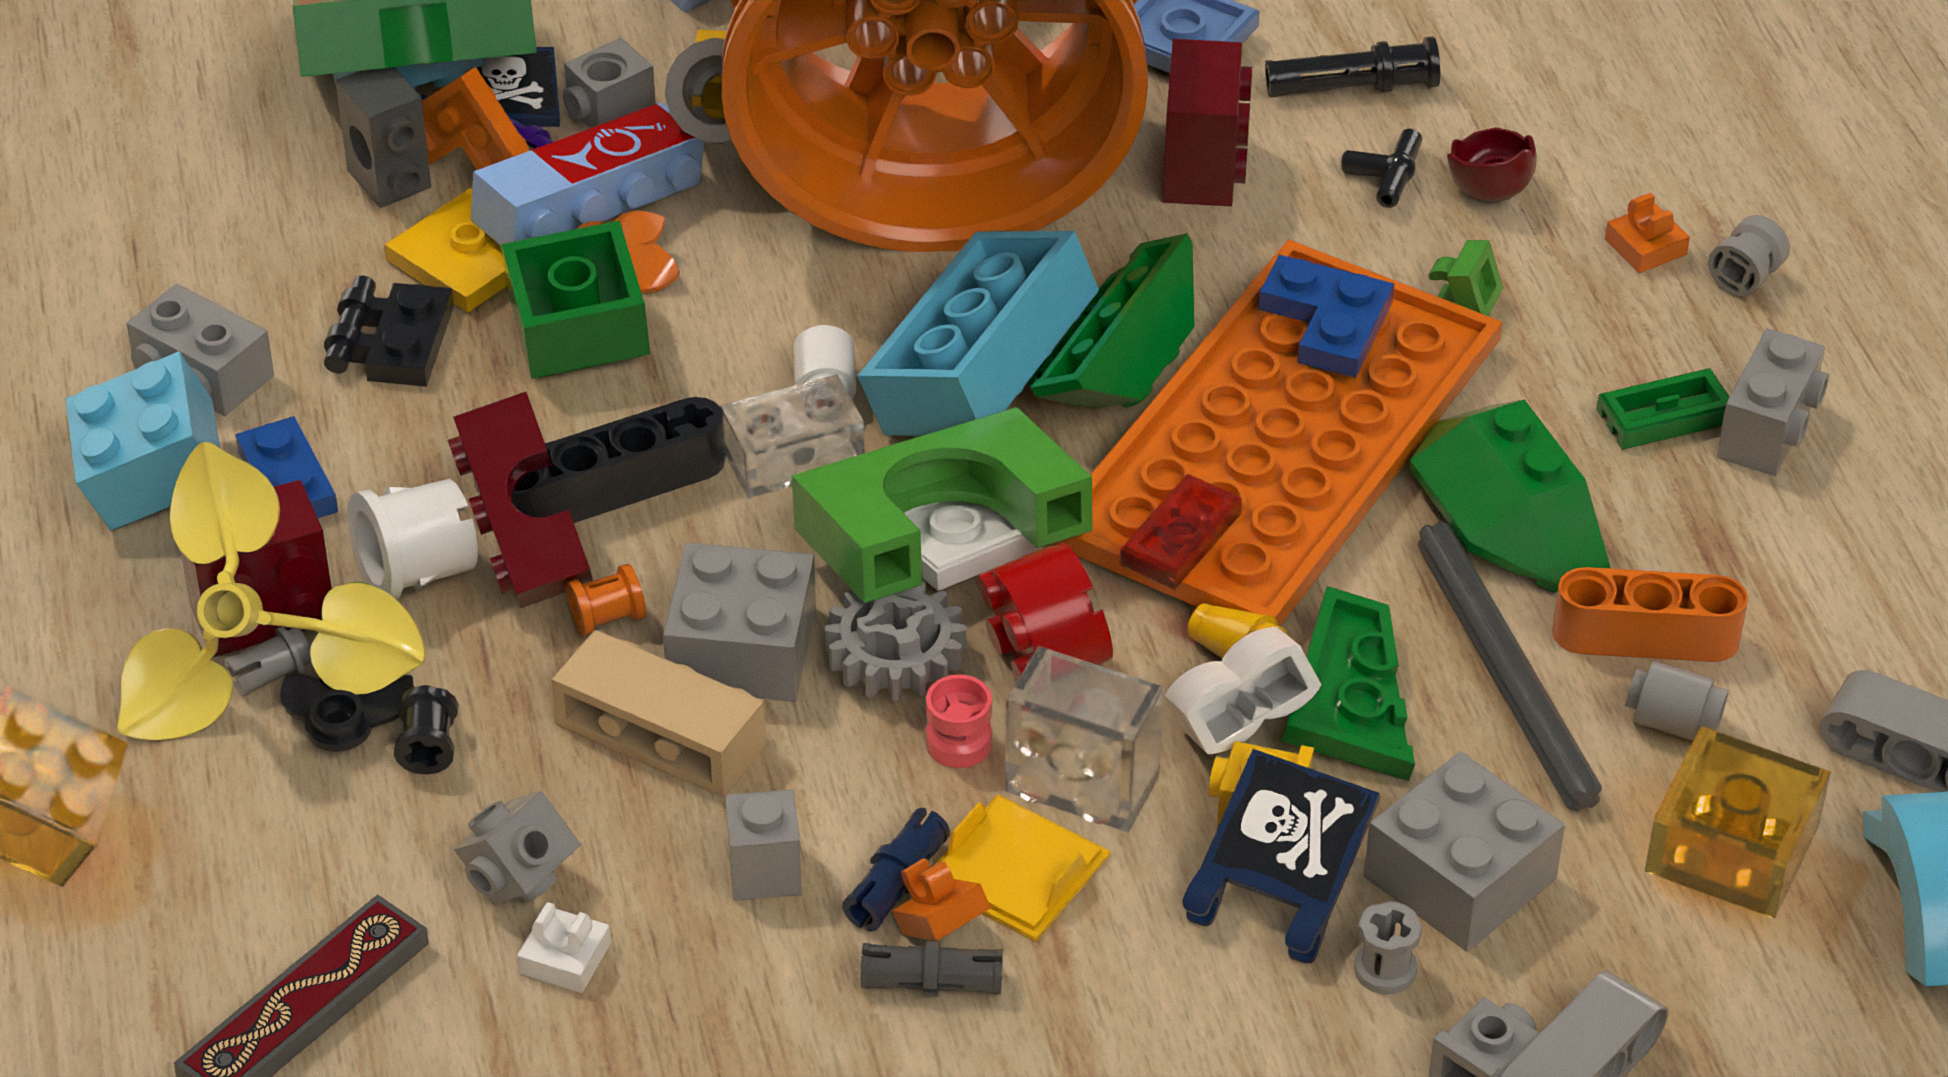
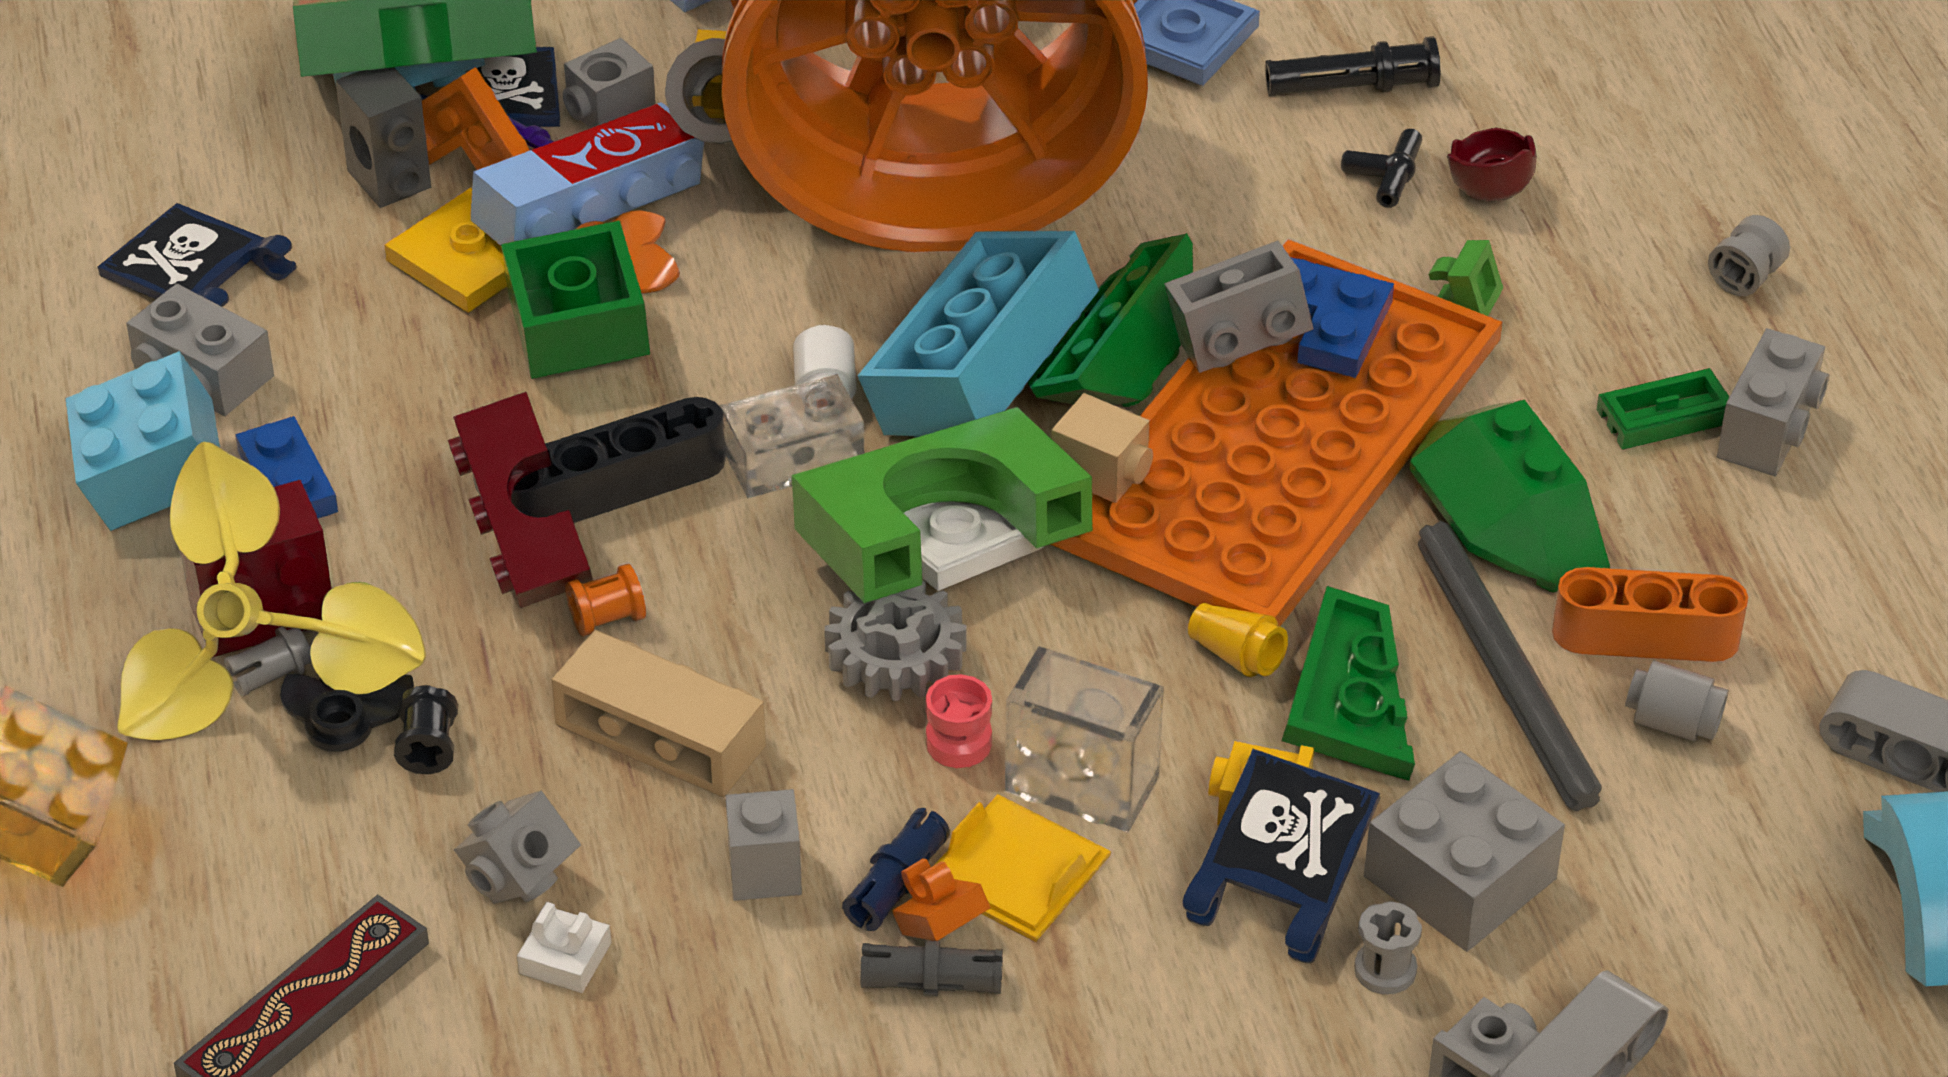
black plate [324,275,454,387] -> none
white piece [348,478,478,600] -> none
light grey brick [663,542,816,702] -> none
red brick [976,542,1113,697] -> none
clear red plate [1120,474,1242,590] -> none
dark red brick [1163,39,1253,207] -> none
white brick [1165,627,1321,754] -> none
orange tile [1605,192,1690,273] -> none
clear yellow brick [1645,726,1831,919] -> none
none -> flag [97,203,297,307]
none -> tan brick [1051,393,1153,503]
none -> light grey brick [1164,240,1313,373]

